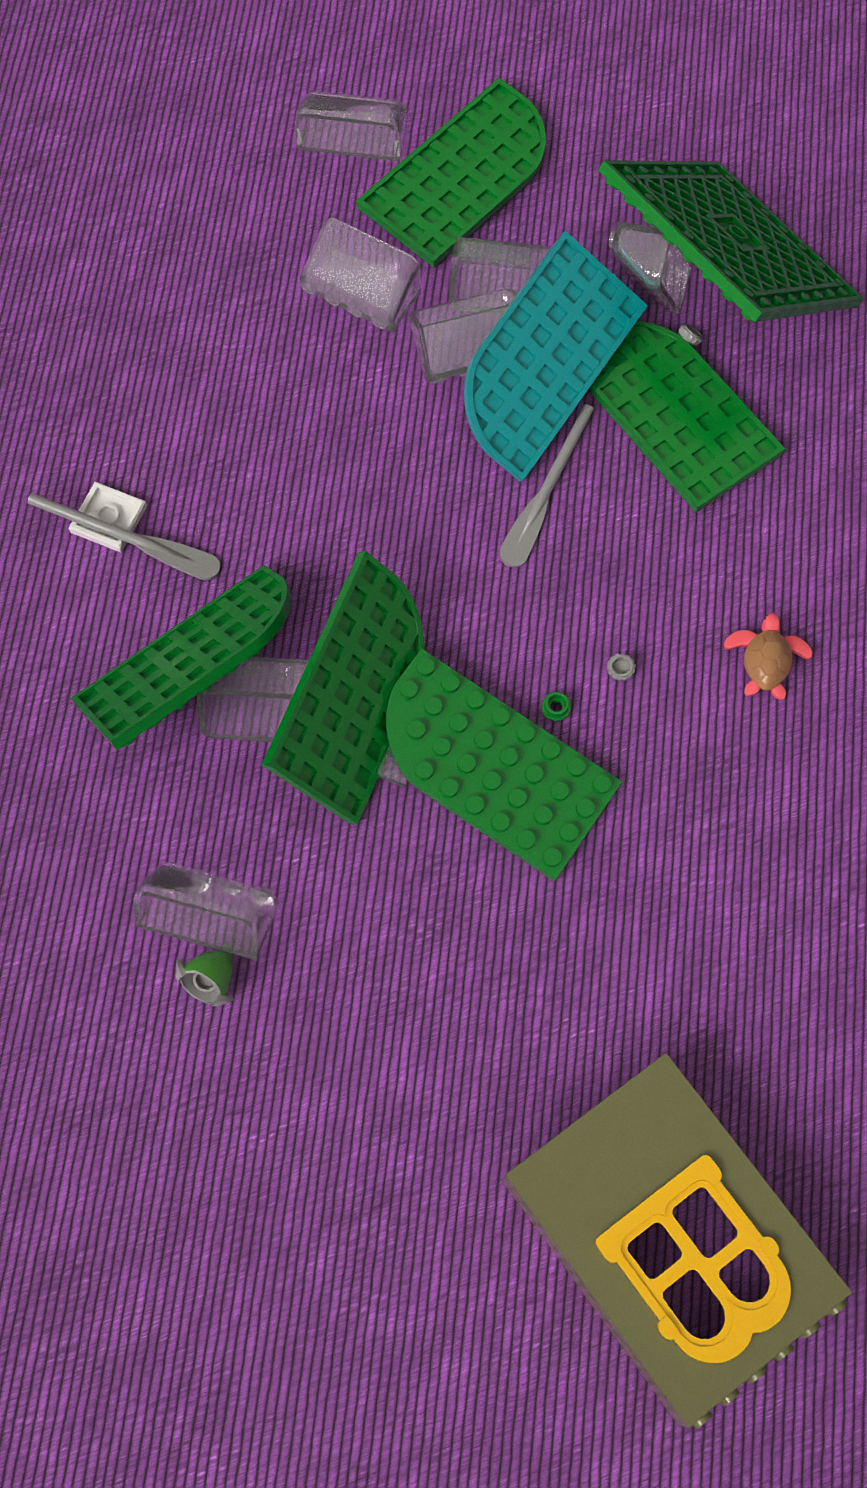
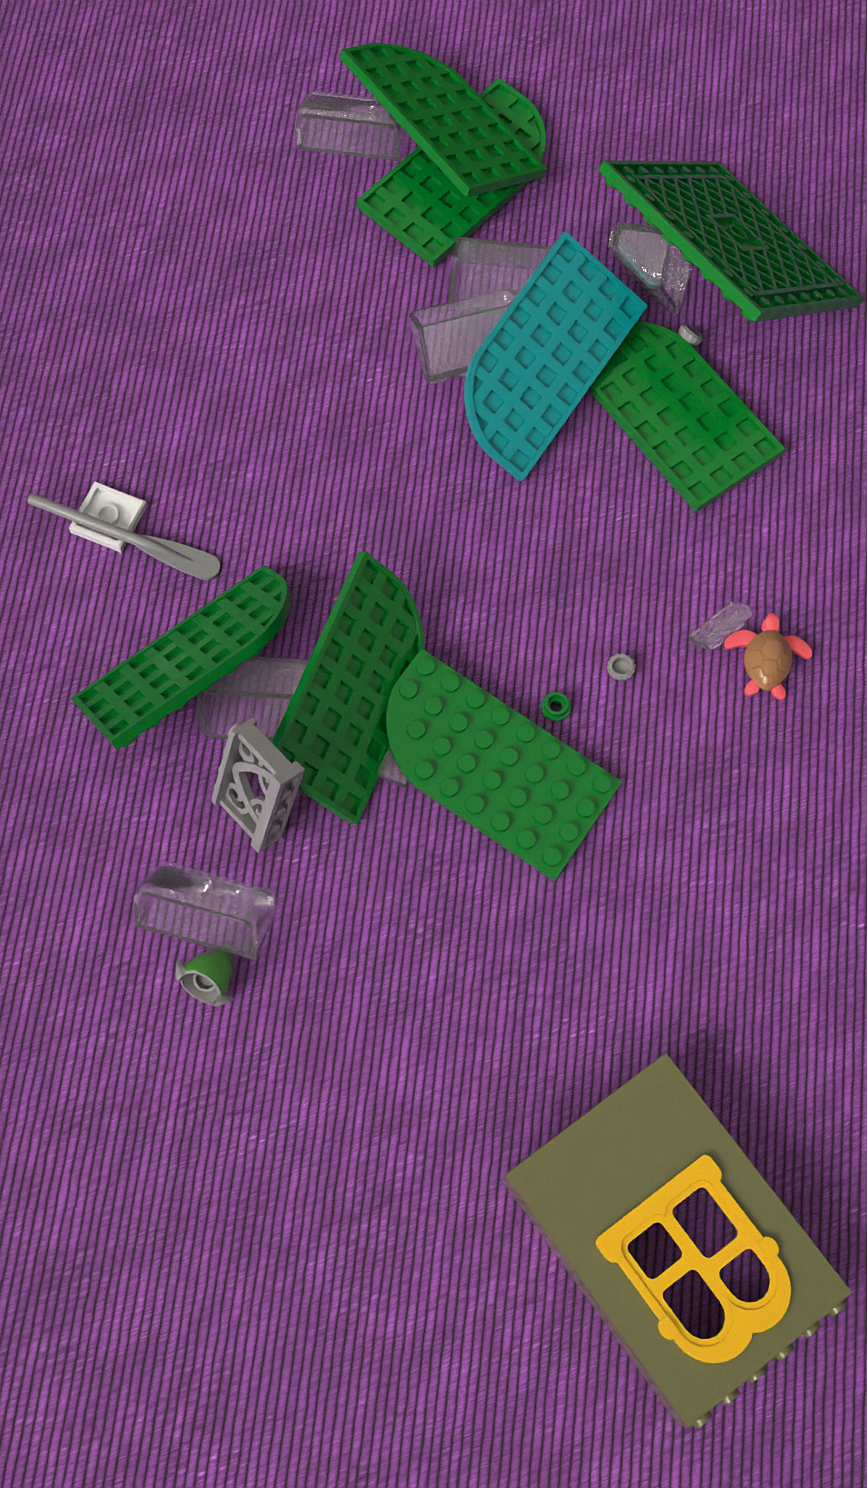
clear windscreen [300,218,421,333] -> none
light grey piece [499,404,594,568] -> none
none -> light grey fence [211,718,305,853]
none -> green plate [339,43,548,198]
none -> clear plate [688,602,753,650]

